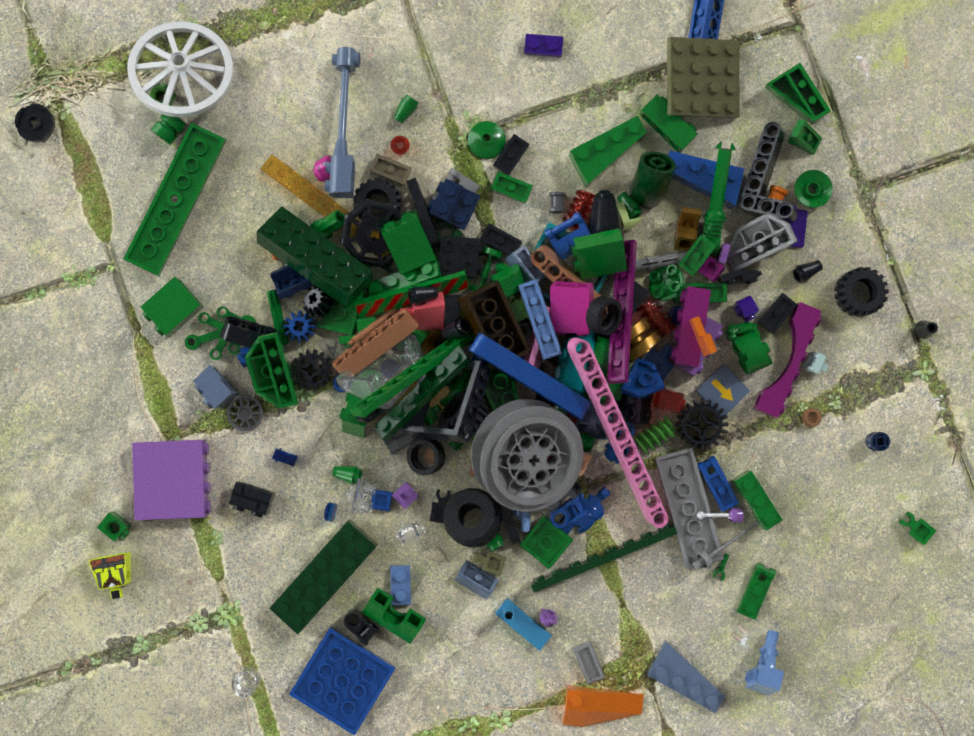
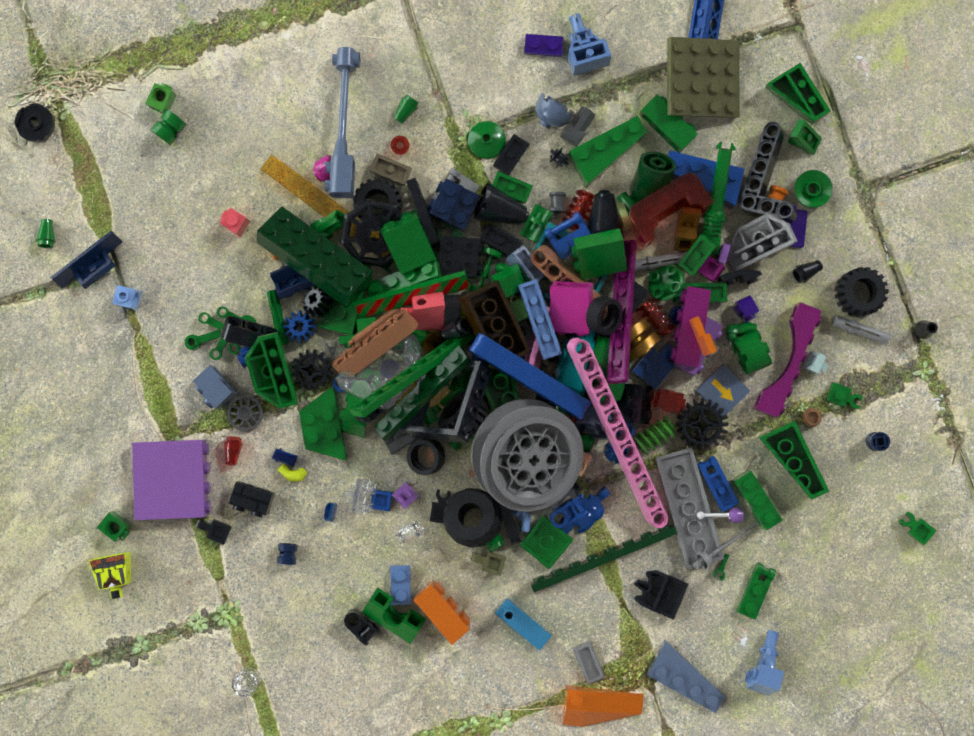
green piece [123,123,227,276] -> none
white wheel [127,22,233,117] -> none
green brick [140,277,204,337] -> none
dark green brick [269,519,378,634] -> none
blue plate [289,626,396,736] -> none
green cone [332,466,362,485] -> none
black cone [408,286,438,305] -> none
sand blue slope [454,560,499,600] -> none
medium lavender plate [539,609,558,627] -> none
blue plate [621,358,665,399] -> none
black plate [757,292,798,334] -> none
none -> green cone [36,219,56,248]
none -> dark blue bracket [51,231,122,289]
none -> light blue brick [112,285,142,310]
none -> black plate [196,519,232,545]
none -> coral brick [220,208,250,237]
none -> clear red cone [224,436,243,465]
none -> dark blue wheel [276,543,298,565]
none -> neon yellow arm [277,464,307,482]
none -> green wing [299,387,347,460]
none -> orange brick [413,580,471,645]
none -> black cone [474,183,529,225]
none -> green hips [520,204,553,243]
none -> sand blue cylinder [535,93,574,129]
none -> black wheel [550,148,569,168]
none -> dark grey piece [561,106,595,147]
none -> medium blue brick [568,13,611,76]
none -> clear red windscreen [629,173,714,250]
none -> black plate [634,570,689,620]
none -> green wedge [758,420,830,500]
none -> green plate [825,382,863,409]
none -> light grey pin [831,314,891,345]

